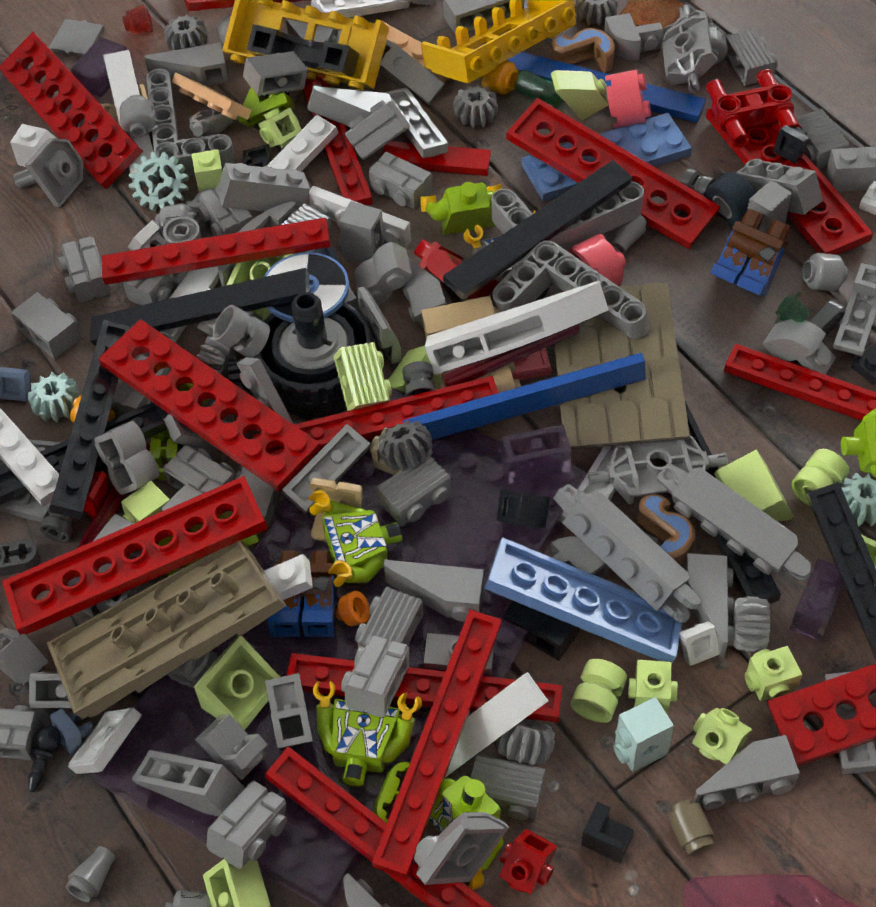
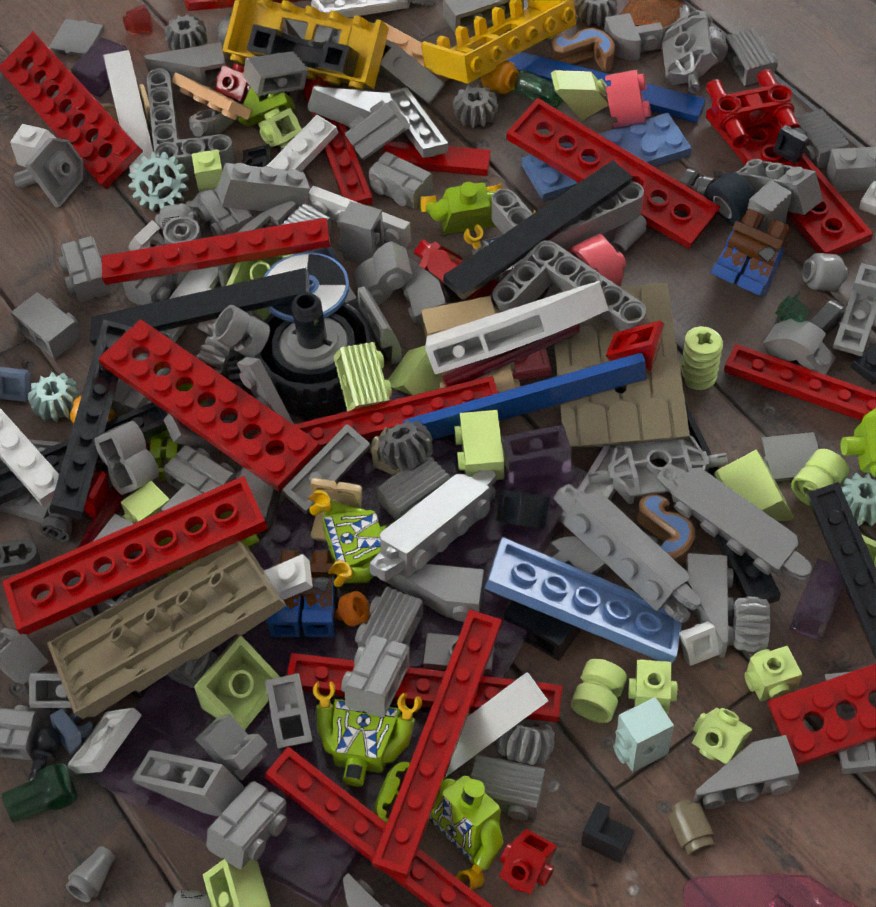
light grey head [120,95,156,137] -> none
dark grey wheel [402,361,436,397] -> none
light grey slope [414,812,509,885] -> none
none -> clear green piece [2,763,77,823]
none -> brick [215,63,251,102]
none -> hinge [370,470,496,582]
none -> yellowish green brick [454,410,504,480]
none -> red slope [605,320,664,371]
none -> yellowish green piece [681,326,723,390]
none -> light grey piece [761,432,819,482]

